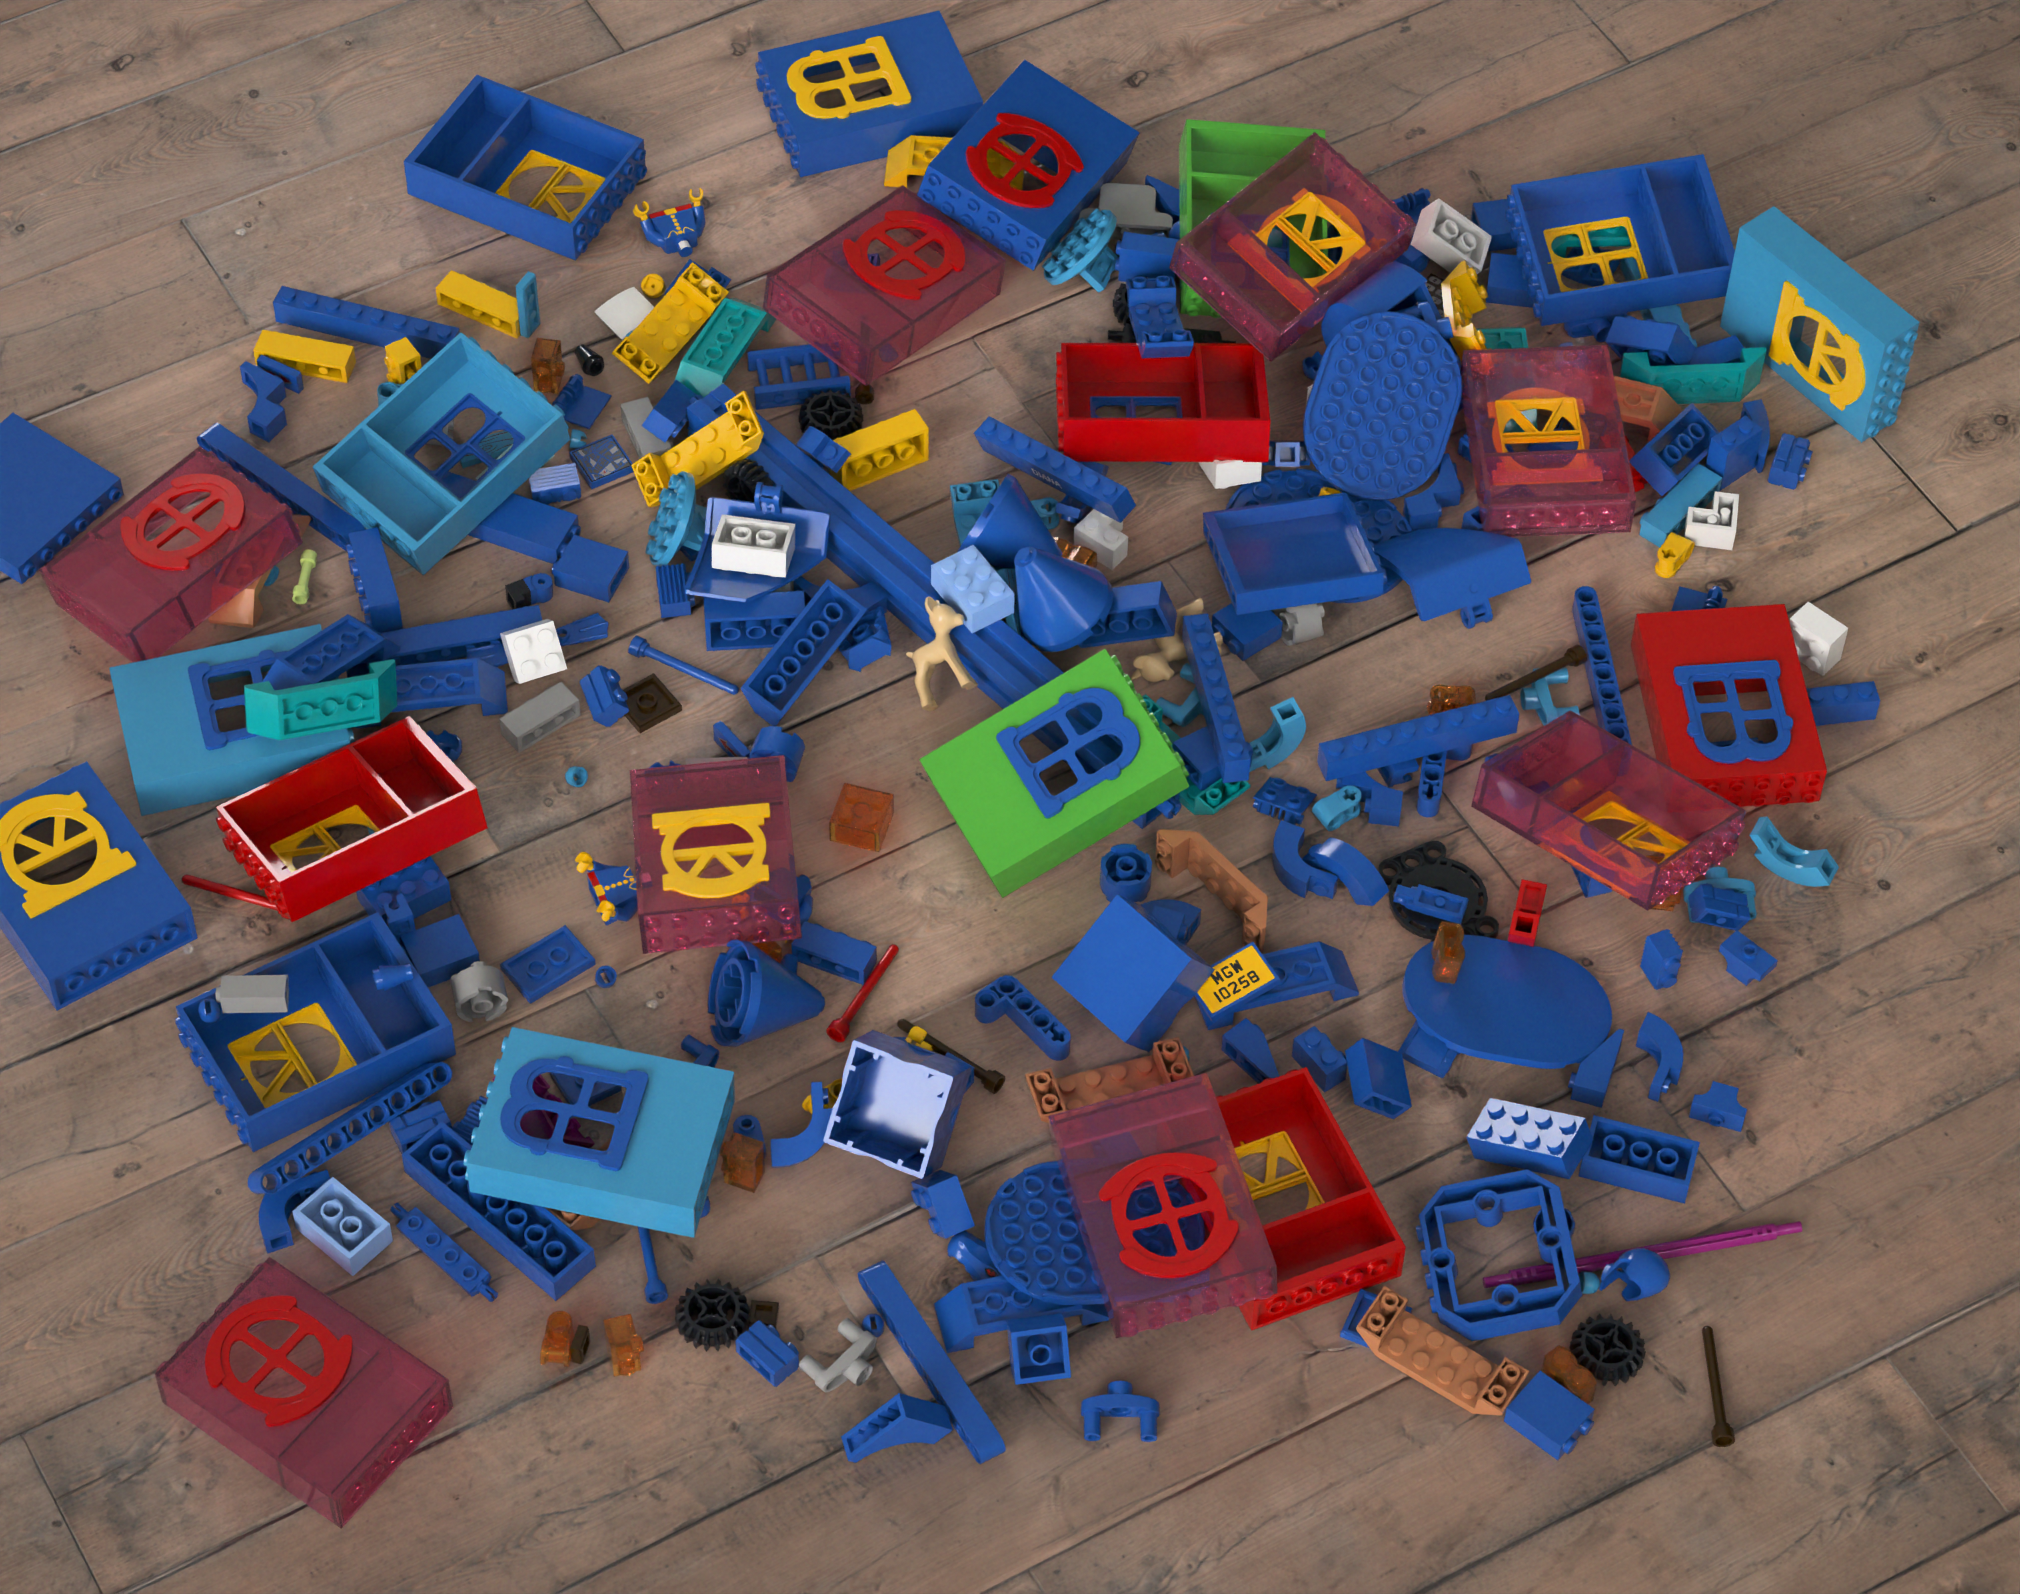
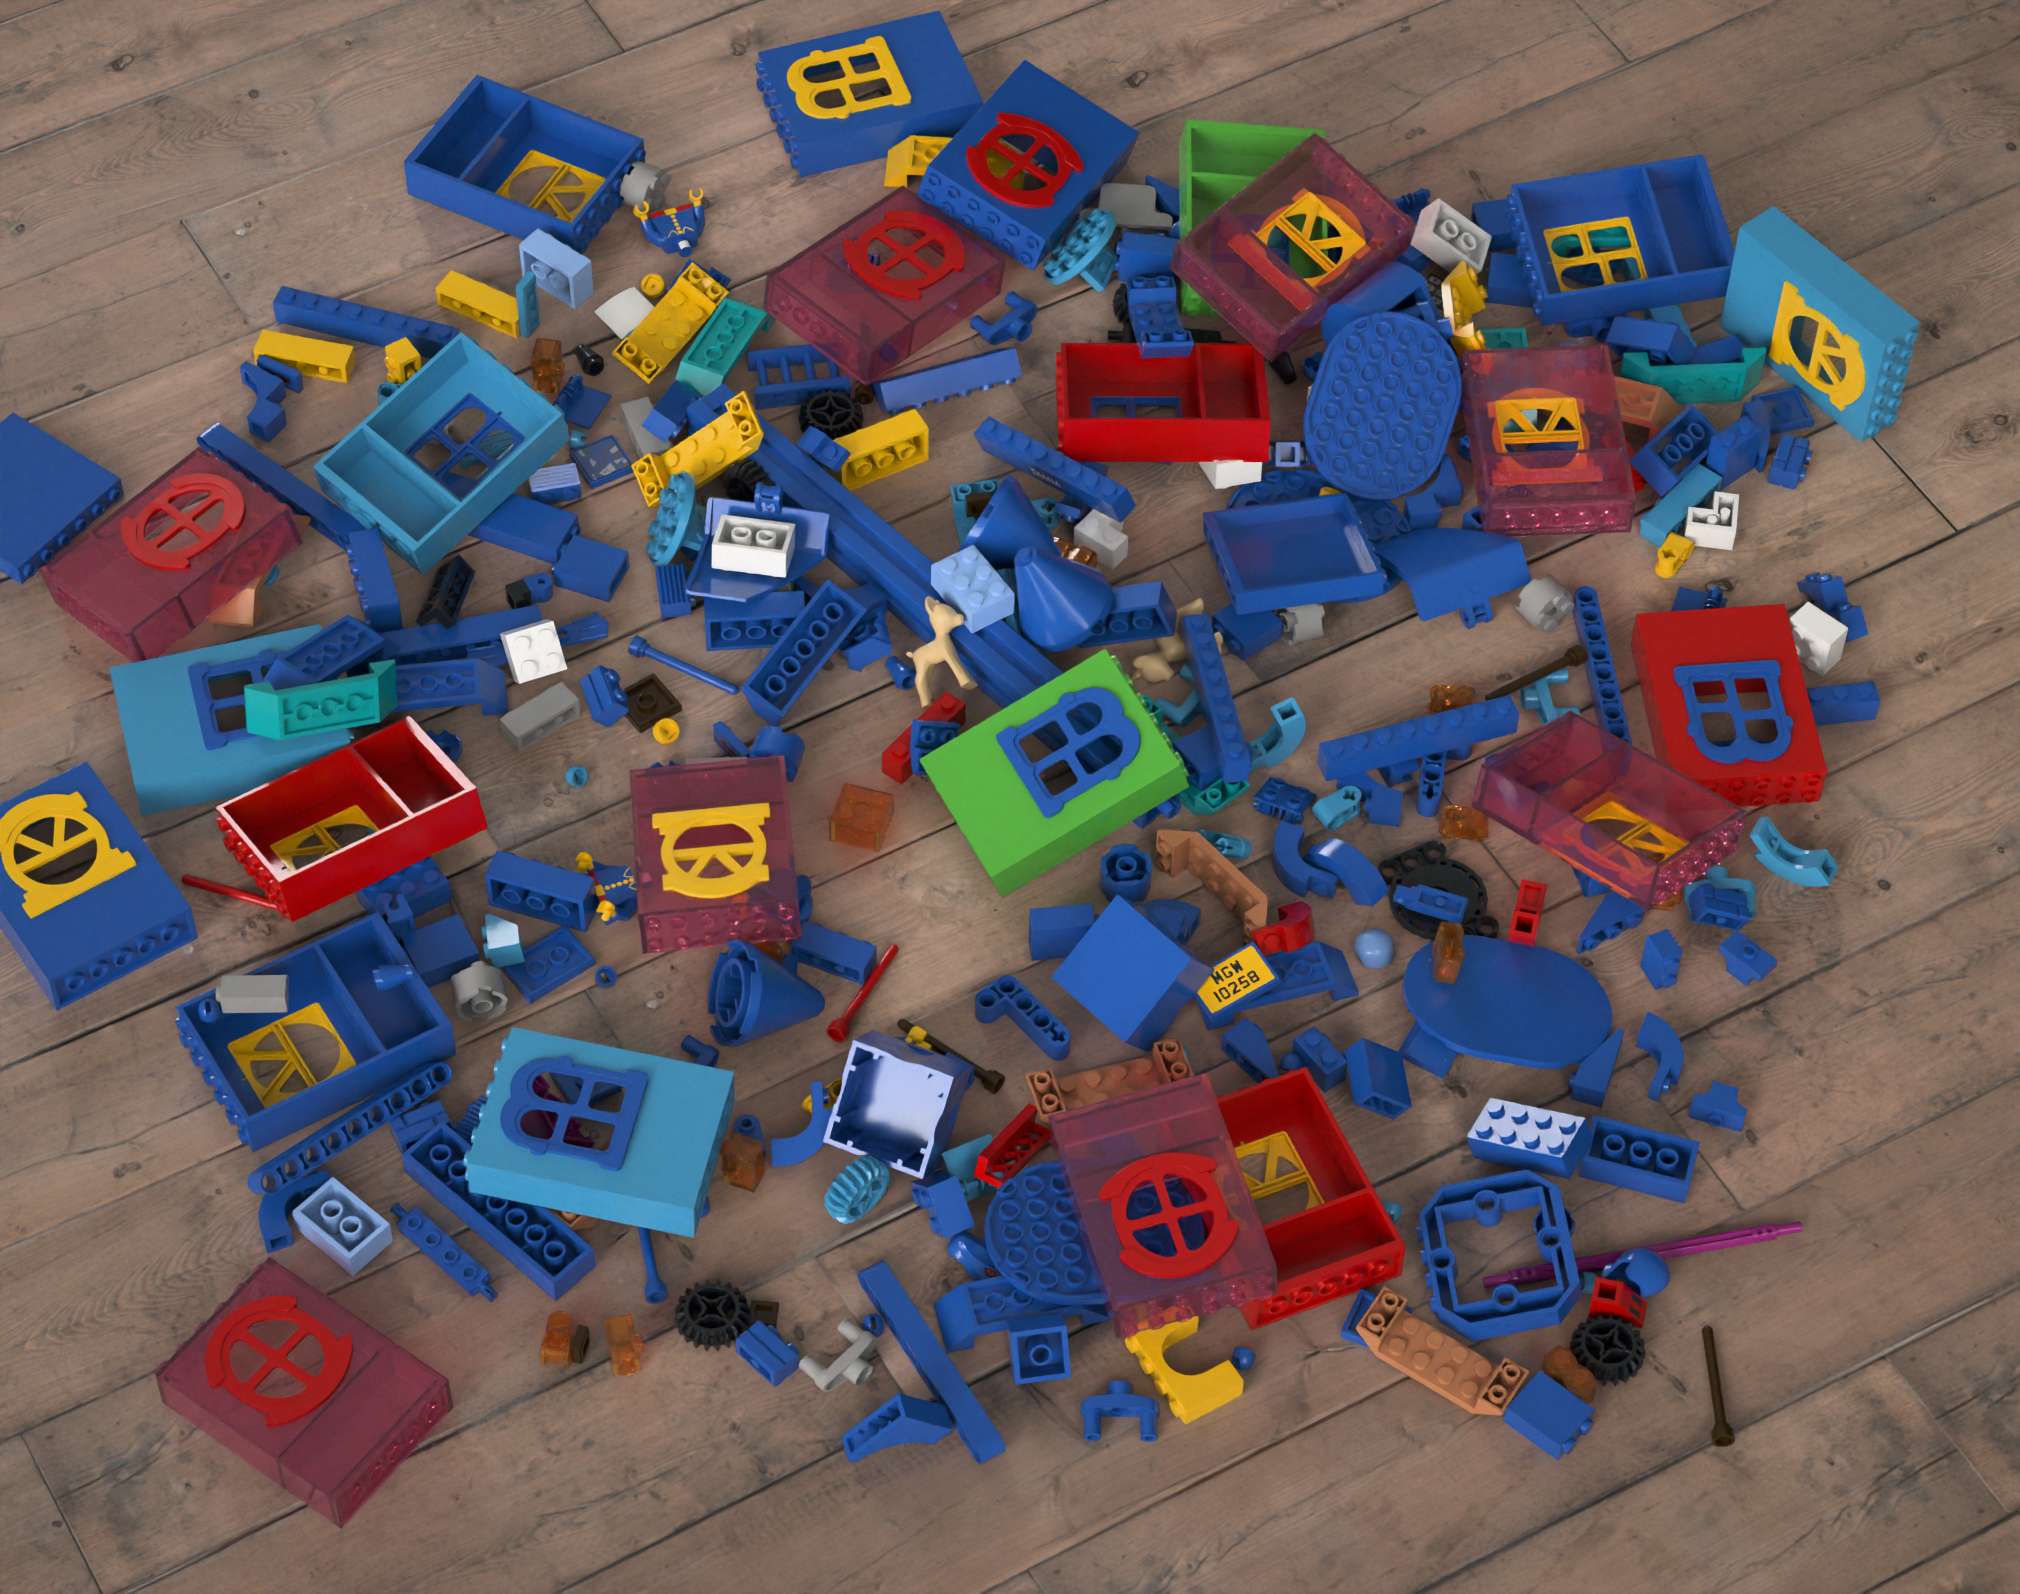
yellowish green bar [292,549,317,604] -> none
none -> black fence [416,555,475,630]
none -> dark azure slope [481,913,525,968]
none -> blue brick [485,851,598,933]
none -> light blue brick [519,229,594,309]
none -> light grey brick [620,160,671,214]
none -> yellow tile [653,718,680,745]
none -> dark azure gear [824,1155,891,1224]
none -> blue slope [869,347,1022,415]
none -> red brick [882,691,966,785]
none -> blue cone [885,656,916,690]
none -> blue slope [910,719,960,775]
none -> dark azure hinge [941,1134,1004,1202]
none -> dark brown tile [965,492,991,518]
none -> blue connector [970,291,1038,345]
none -> red fence [974,1103,1053,1188]
none -> blue brick [1029,904,1099,961]
none -> yellow arch [1125,1297,1244,1425]
none -> dark azure connector [1180,829,1251,860]
none -> blue hinge [1232,1347,1256,1370]
none -> red arch [1251,901,1315,956]
none -> black cone [1268,348,1297,385]
none -> blue hinge [1279,1052,1302,1071]
none -> medium blue hair [1354,928,1395,969]
none -> dark azure hinge [1381,1202,1403,1222]
none -> clear orange piece [1438,805,1489,841]
none -> light grey brick [1515,574,1575,633]
none -> blue slope [1576,885,1645,954]
none -> red slope [1588,1277,1647,1329]
none -> blue tile [1751,386,1814,435]
none -> blue arch [1797,572,1869,642]

